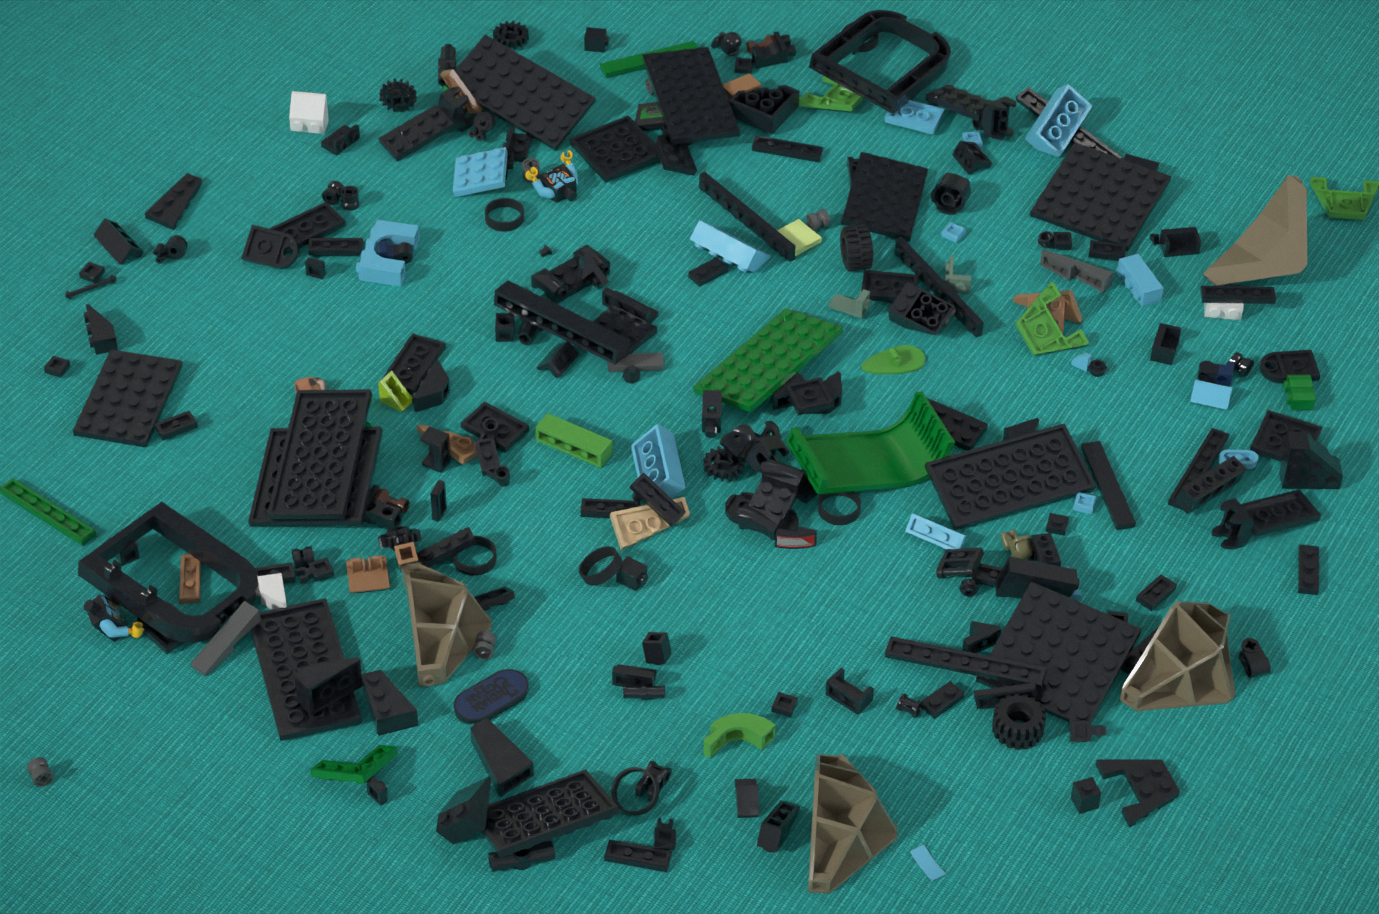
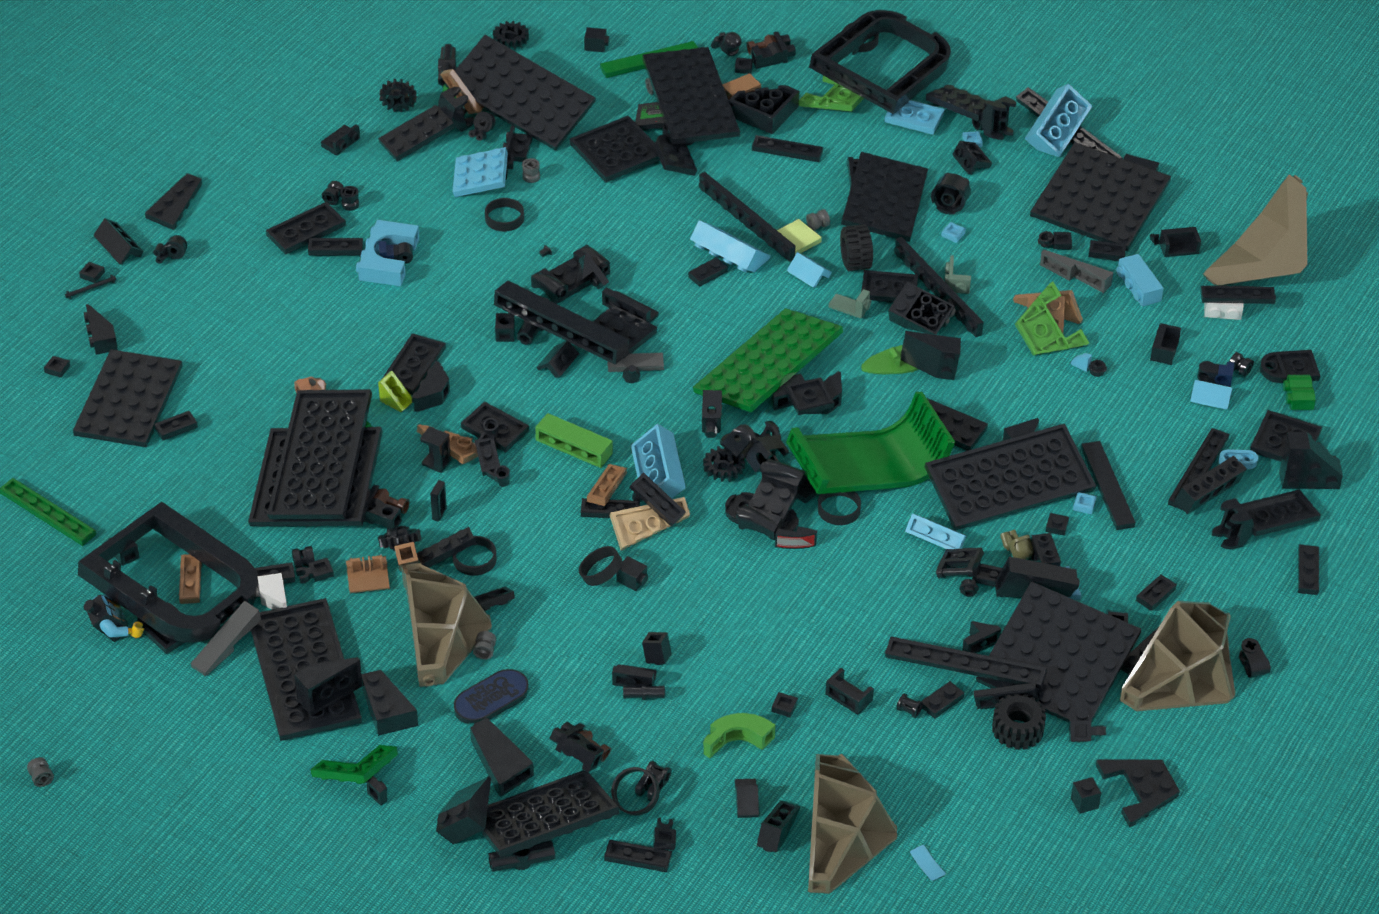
black plate [241,225,299,269] -> none
white slope [289,91,329,134] -> none
black plate [305,258,326,279] -> none
torso [525,150,578,202] -> none
bright green wing [1310,177,1379,220] -> none
none -> black hips [550,722,611,773]
none -> medium nougat tile [587,464,627,506]
none -> medium azure panel [787,252,832,288]
none -> black slope [900,331,961,380]

